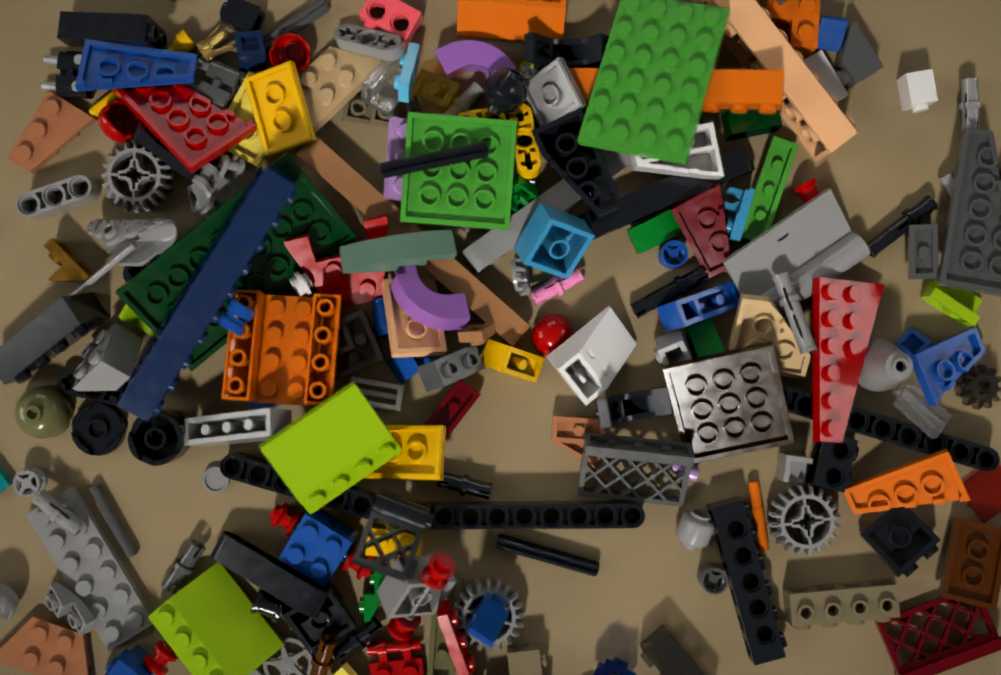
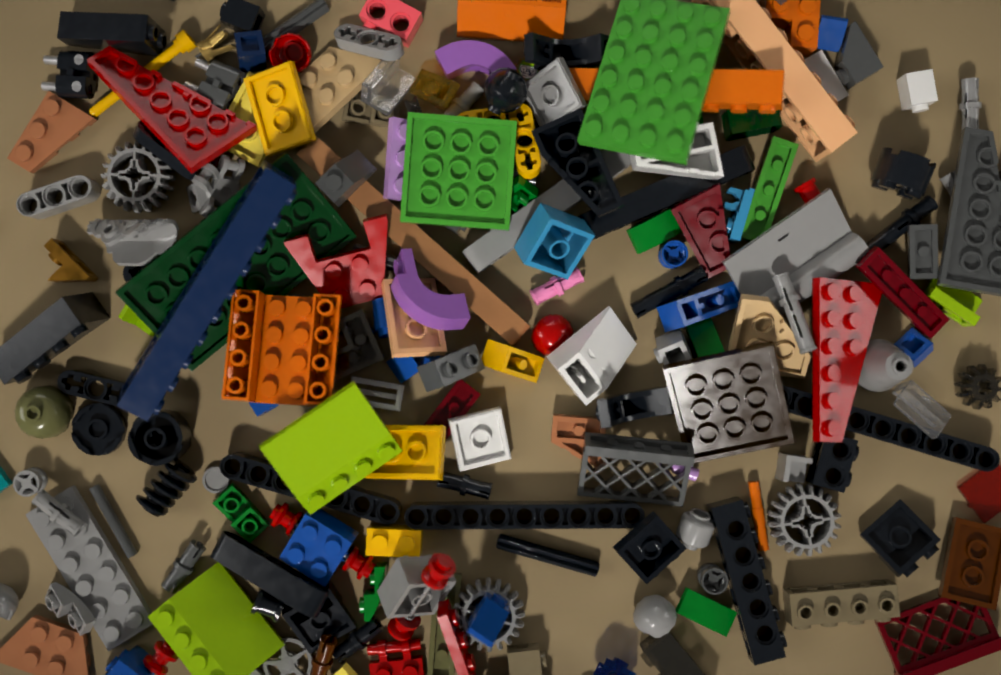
light grey axle [69,242,137,296] -> none
light grey slope [72,323,143,391] -> none
blue wing [75,39,198,91] -> none
red hair [98,100,140,143] -> none
light grey brick [184,408,292,447] -> none
blue wheel [217,298,256,337] -> none
white plate [289,271,313,296] -> none
sand green slope [339,229,457,274] -> none
black piece [352,489,435,582] -> none
black axle [380,142,489,178] -> none
medium azure plate [394,42,420,103] -> none
medium nougat plate [457,323,495,346] -> none
light grey gear [511,254,531,296] -> none
orange wing [844,449,971,514] -> none
blue wing [909,327,986,406] -> none
none -> black piece [136,459,197,517]
none -> green slope [212,483,269,543]
none -> dark grey slope [315,150,377,207]
none -> white tile [448,406,512,472]
none -> black plate [613,511,687,584]
none -> light grey hair [633,594,677,638]
none -> green slope [676,587,737,637]
none -> dark red plate [855,246,950,339]
none -> black brick [871,147,936,200]

